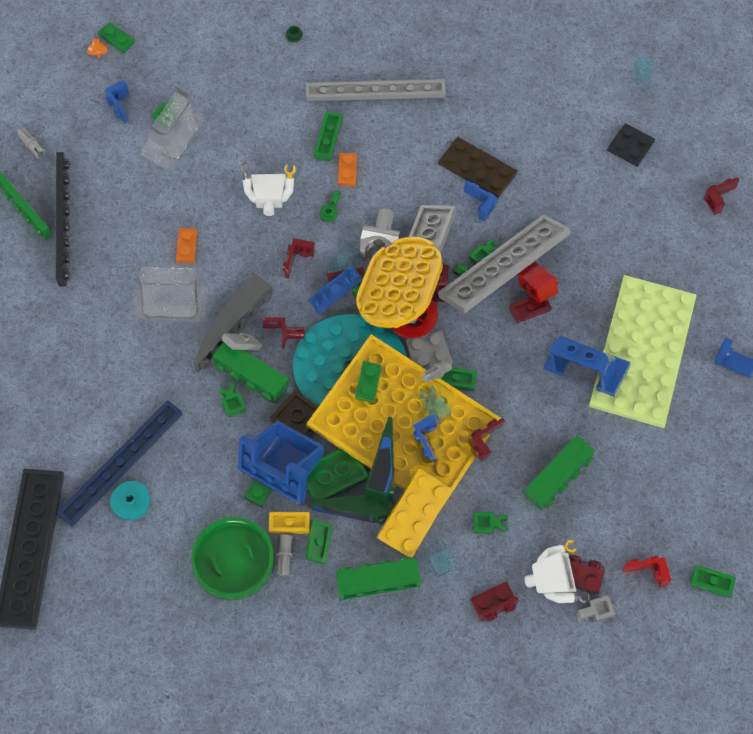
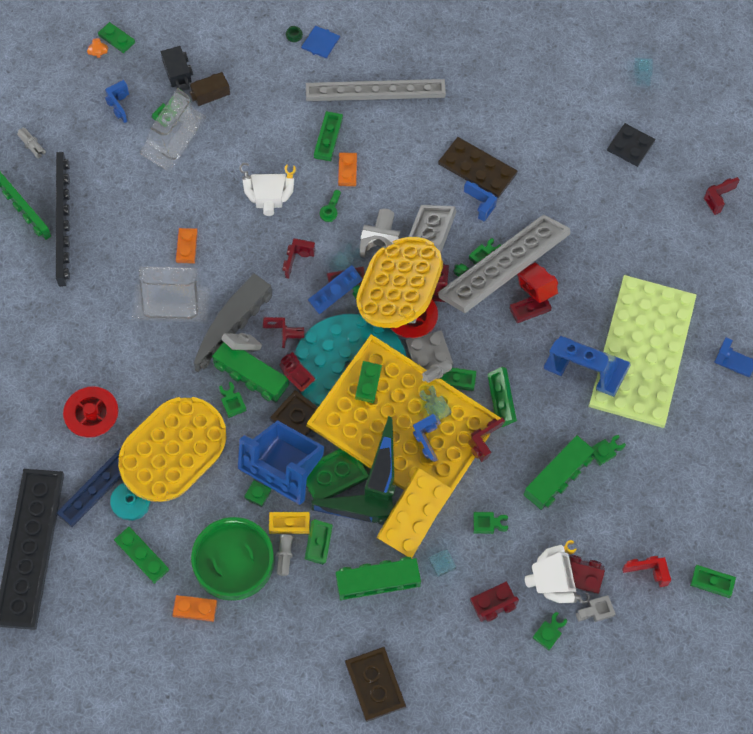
none -> red wheel [63,386,119,438]
none -> green plate [114,527,169,584]
none -> yellow plate [118,397,226,502]
none -> black brick [160,46,193,93]
none -> orange plate [172,595,217,622]
none -> dark brown brick [189,72,230,106]
none -> dark red bracket [279,352,315,392]
none -> blue piece [301,26,340,59]
none -> dark brown plate [345,647,406,722]
none -> green plate [487,367,517,427]
none -> green plate [533,612,567,650]
none -> green plate [592,435,626,466]

